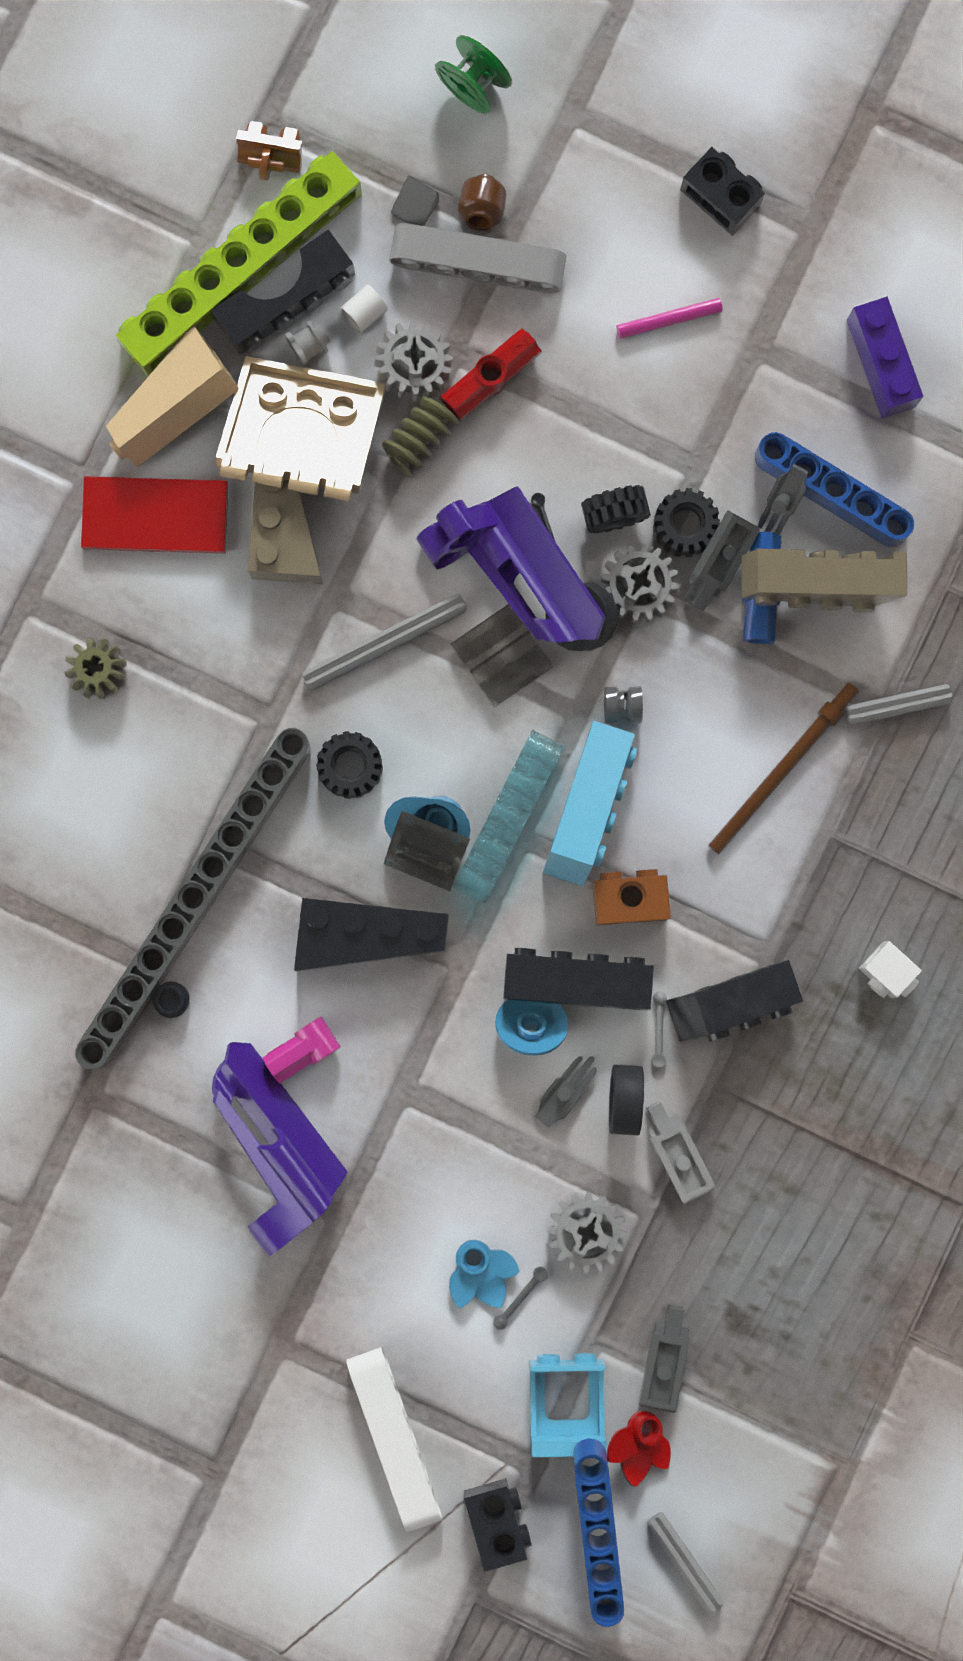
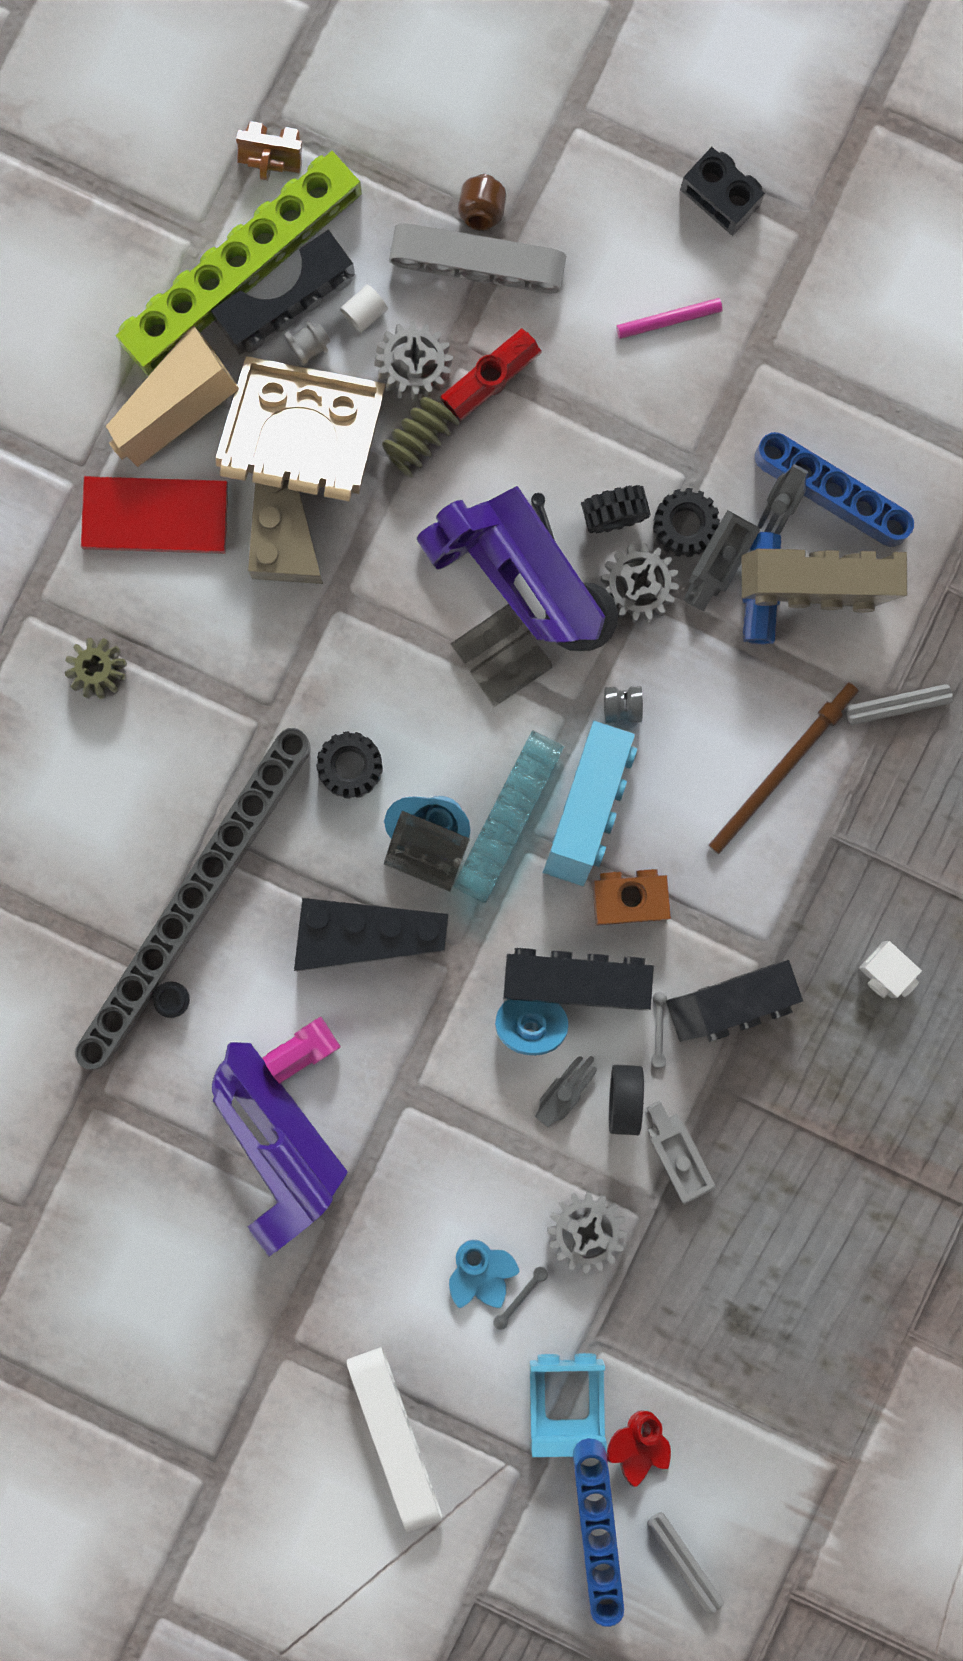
light grey axle [302,594,467,690] -> none
dark grey slope [391,175,439,226] -> none
green piece [435,35,512,114] -> none
black brick [464,1478,532,1572] -> none
dark grey hinge [638,1304,690,1413] -> none
dark purple brick [846,296,924,419] -> none

